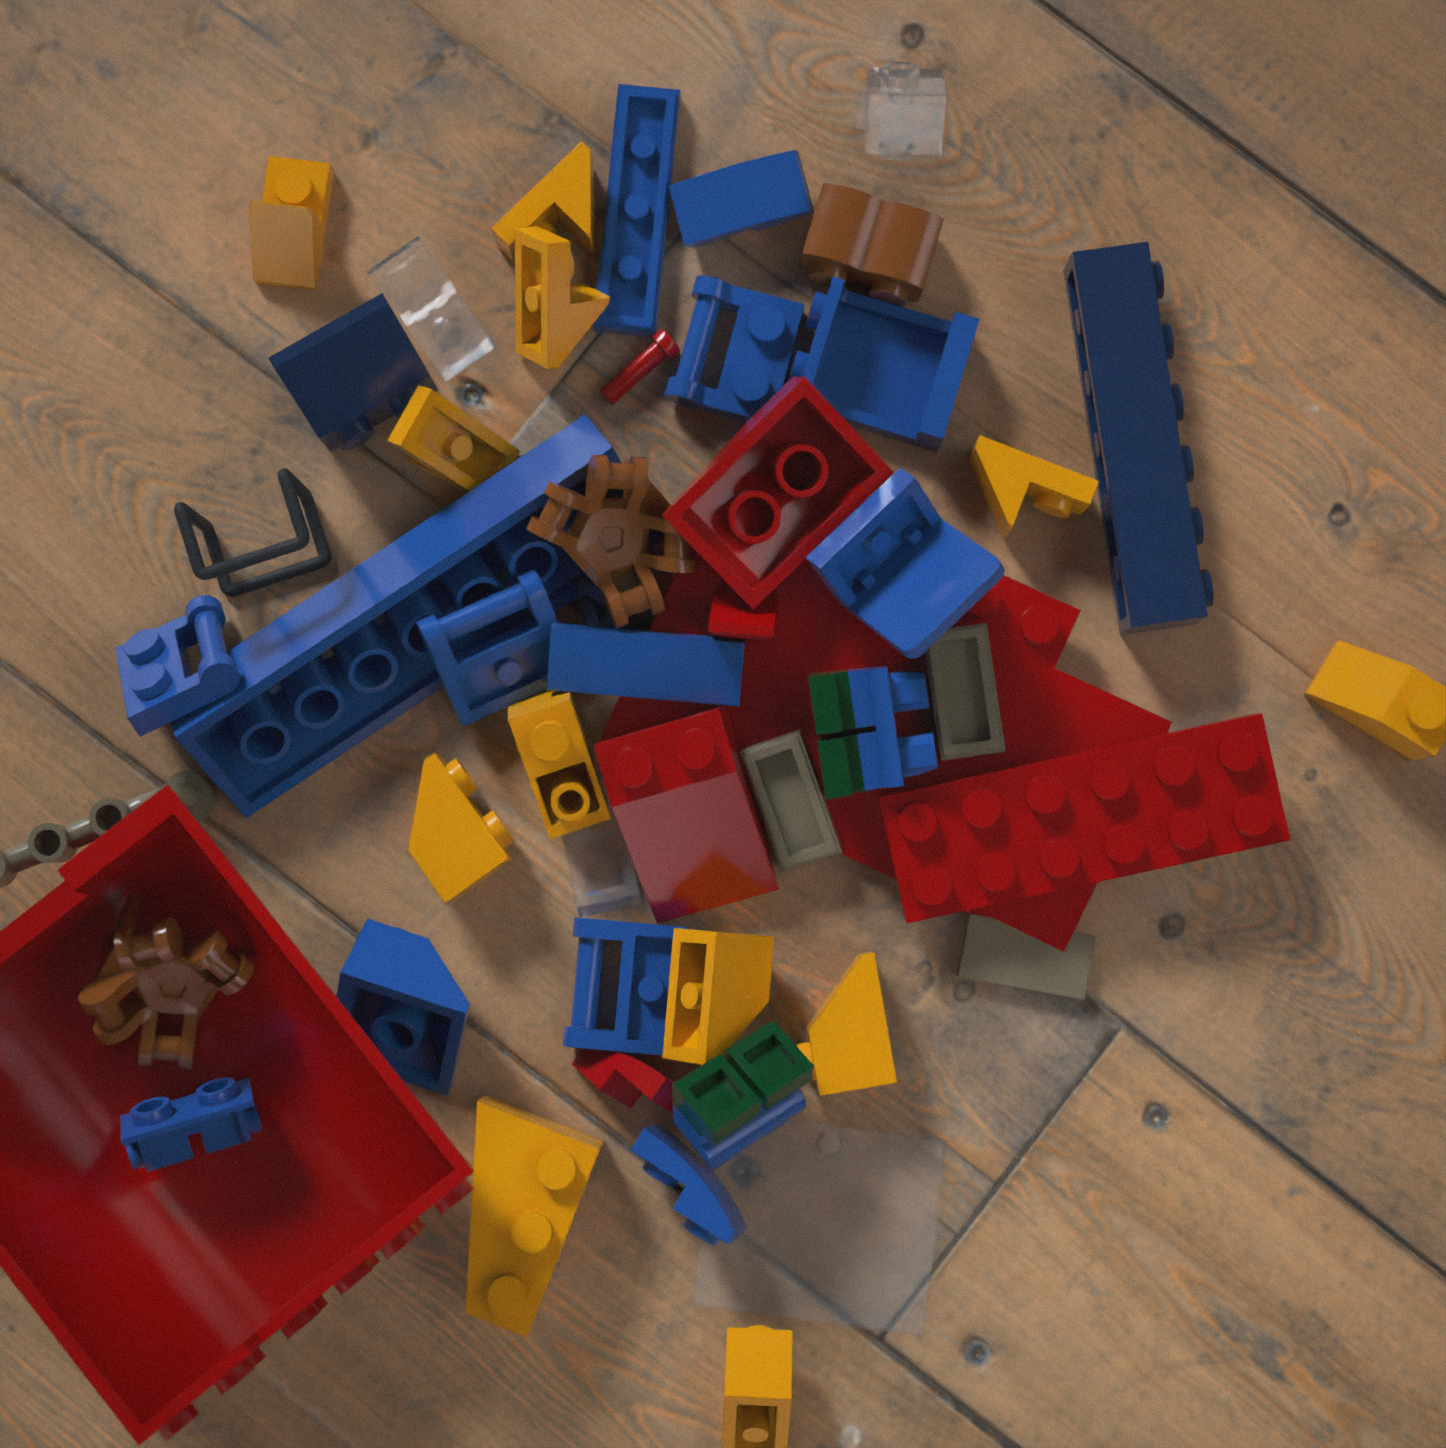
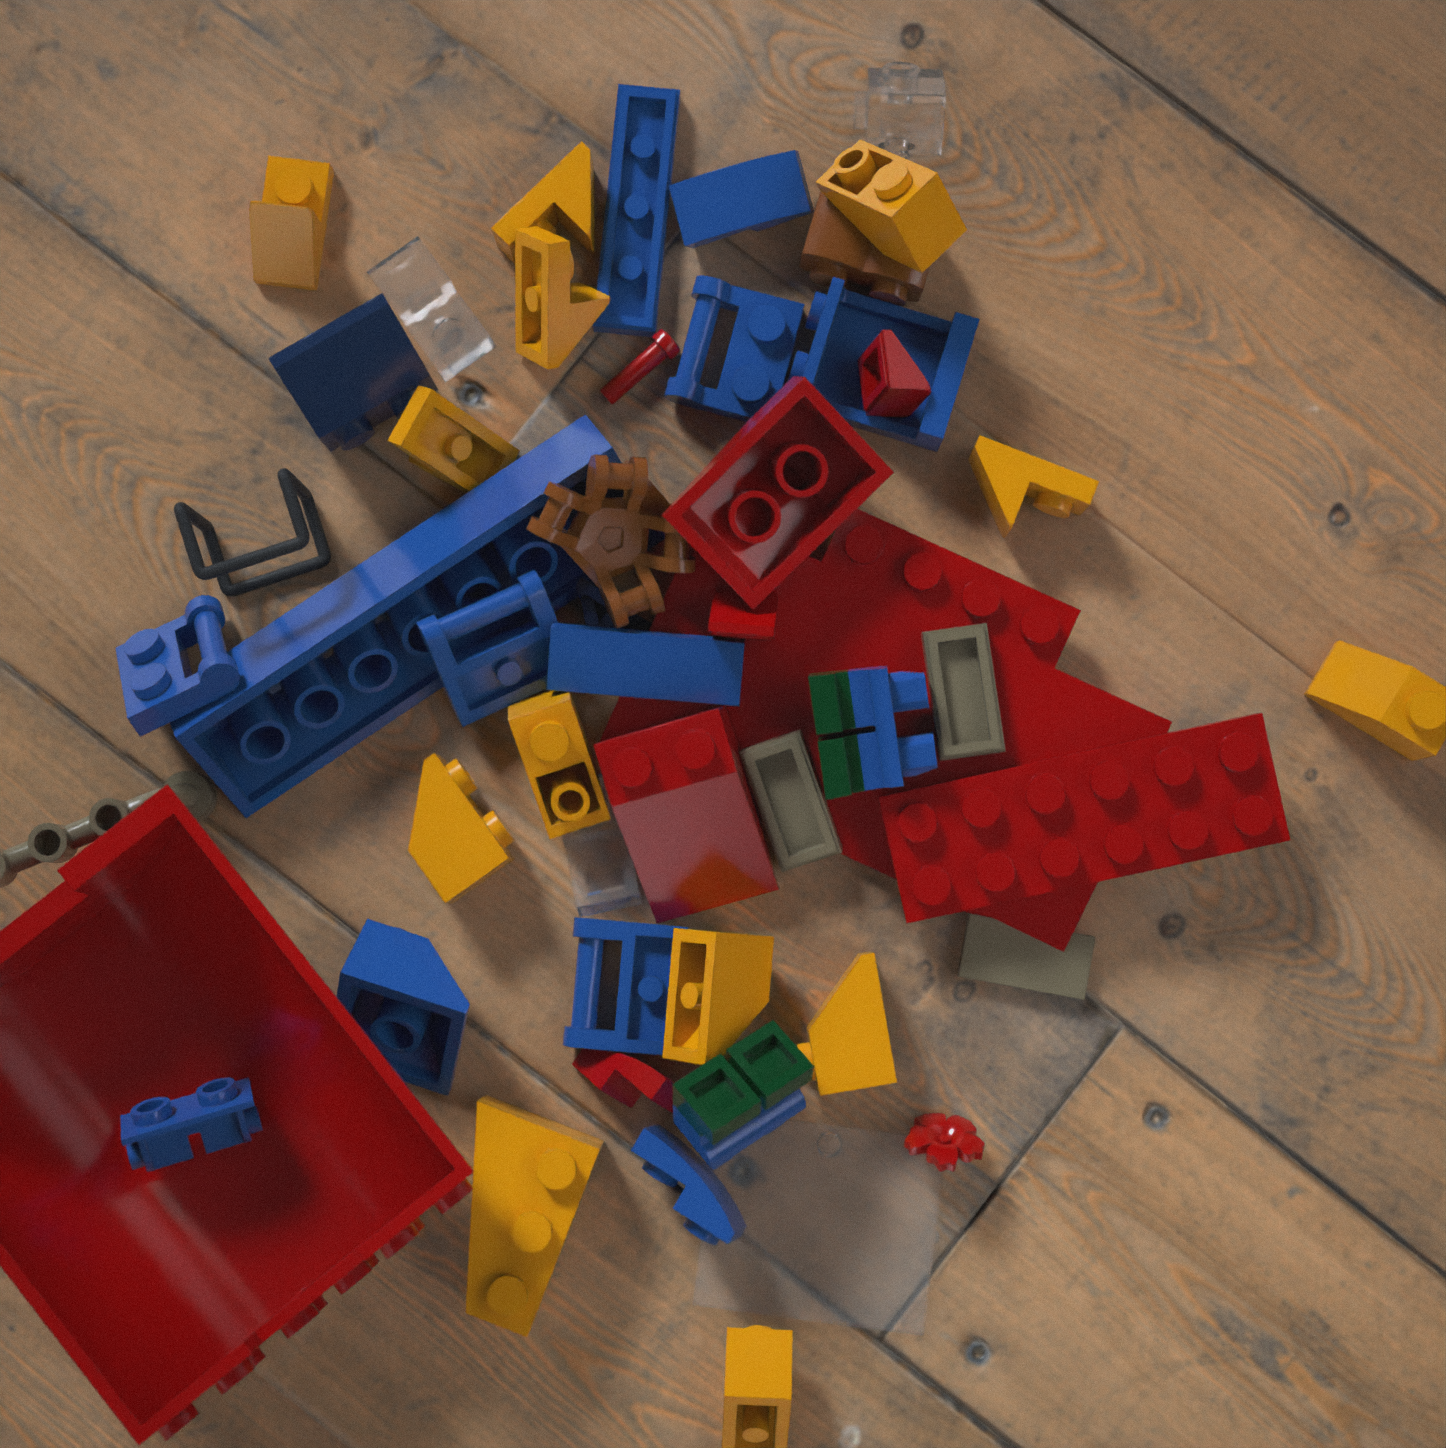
dark orange piece [78,892,255,1070] -> none
blue bracket [806,468,1004,659] -> none
dark blue brick [1063,242,1214,635] -> none
none -> light orange slope [815,140,967,273]
none -> red slope [858,330,931,418]
none -> red plant [904,1113,985,1172]

